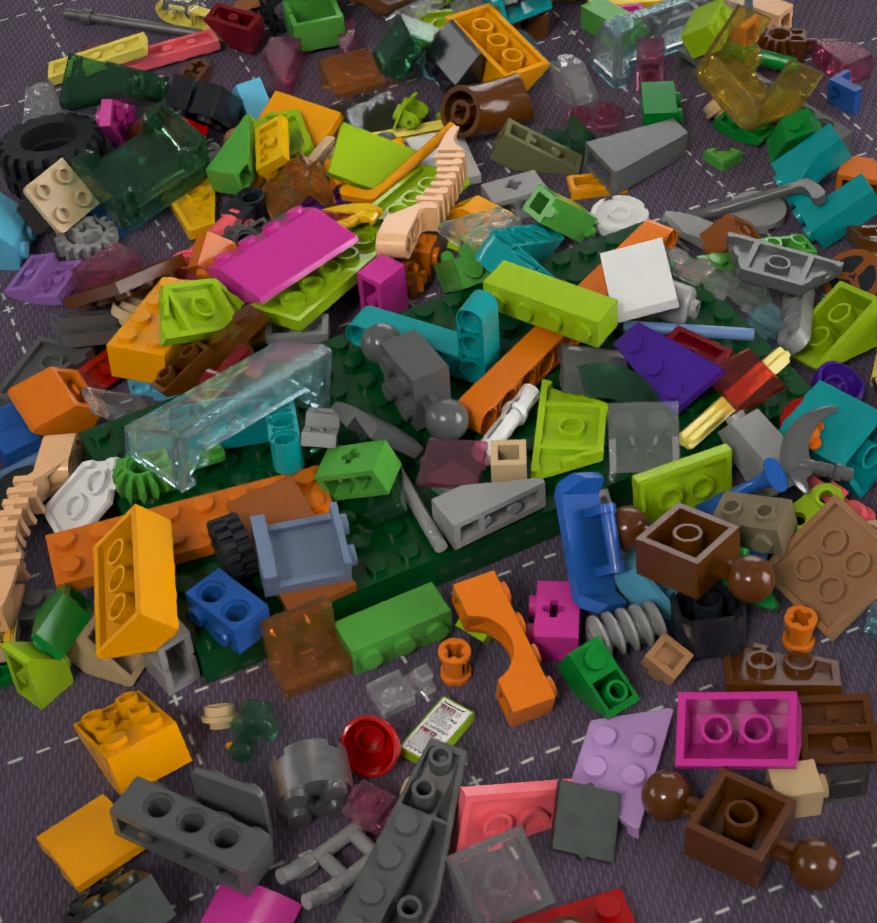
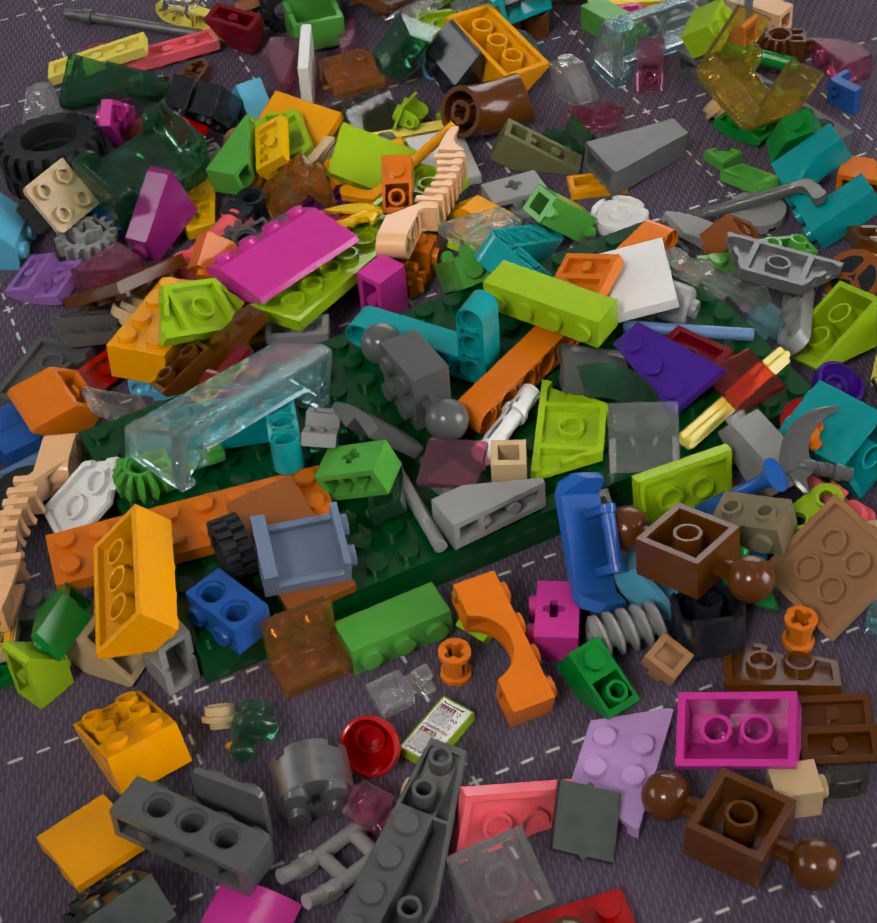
green brick [641,81,683,126] -> none
none -> magenta slope [125,166,197,261]
none -> white tile [297,24,317,104]
none -> orange slope [381,154,415,215]
none -> orange wing [554,253,625,296]
none -> bright green plate [720,163,779,194]

